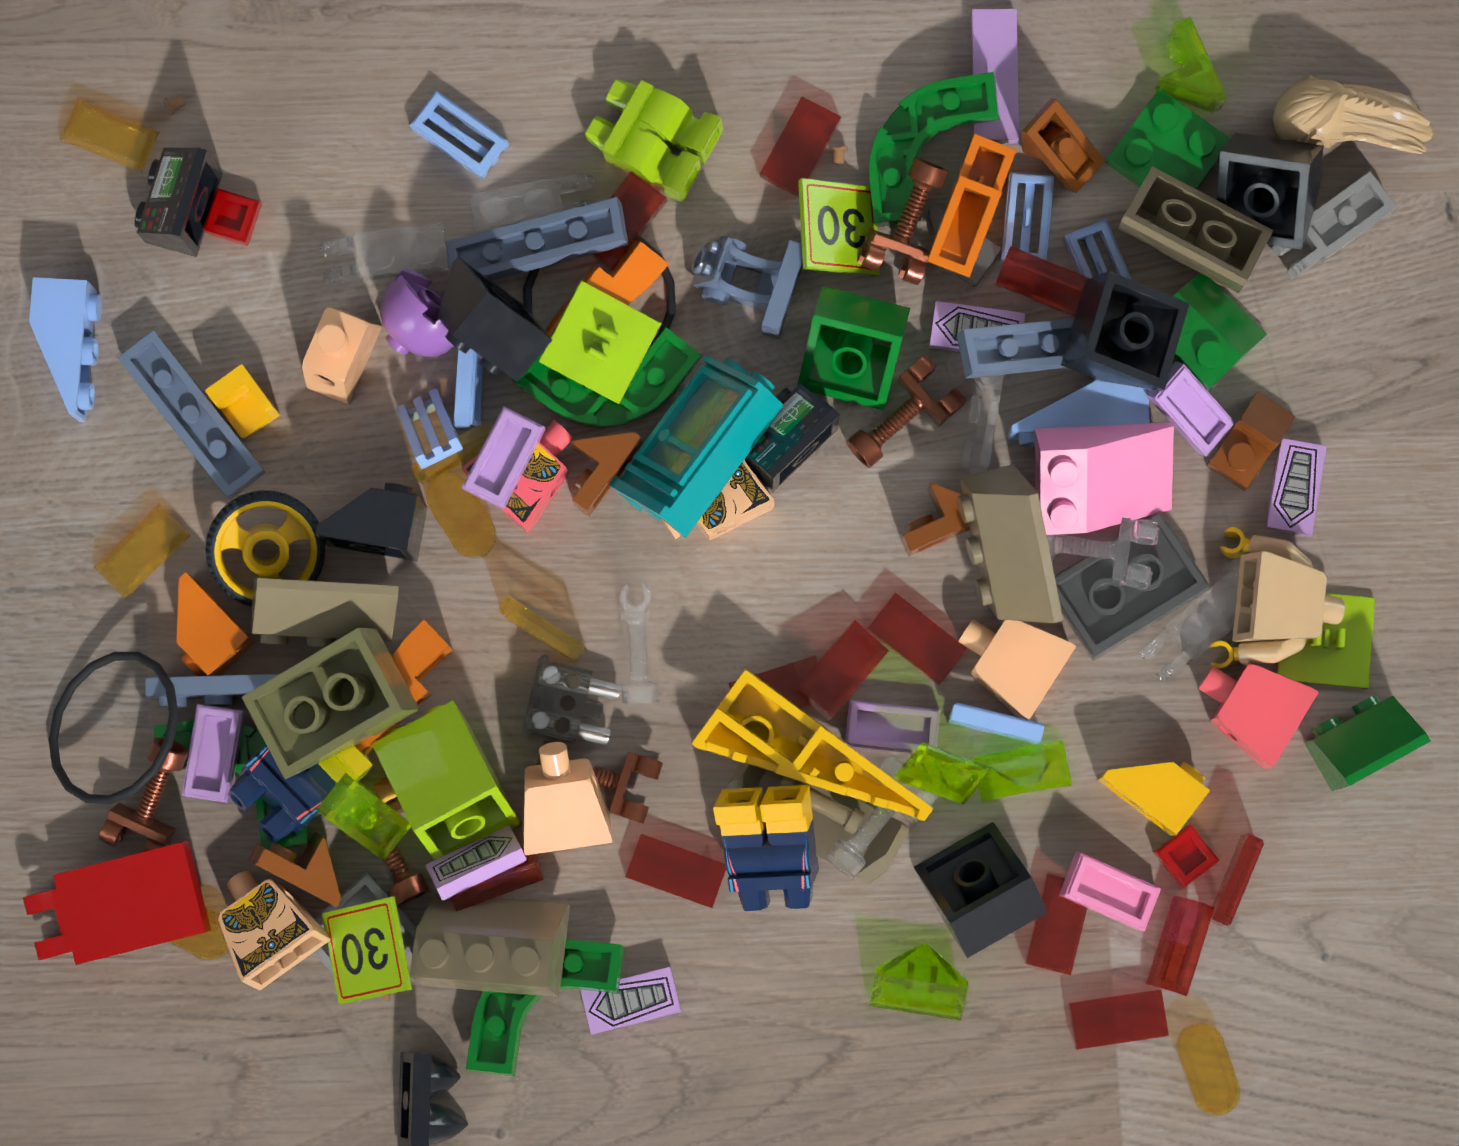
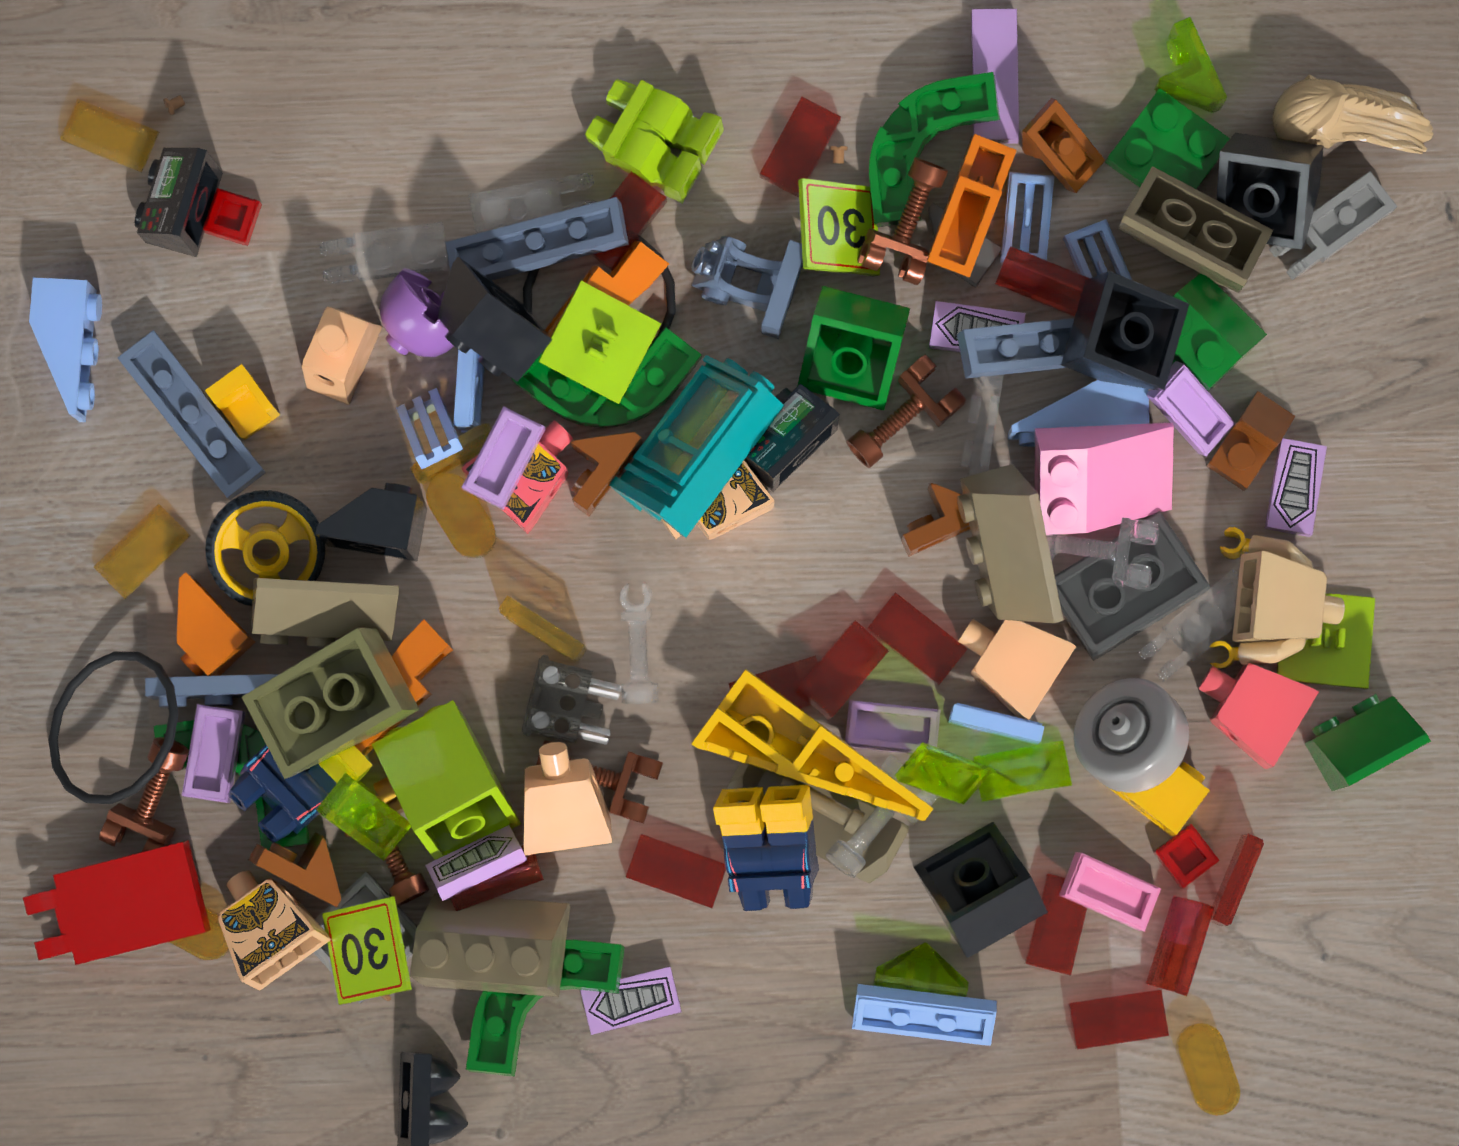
light blue tile [410,90,509,180] -> none
none -> light blue tile [852,984,997,1046]
none -> light grey wheel [1073,678,1189,793]

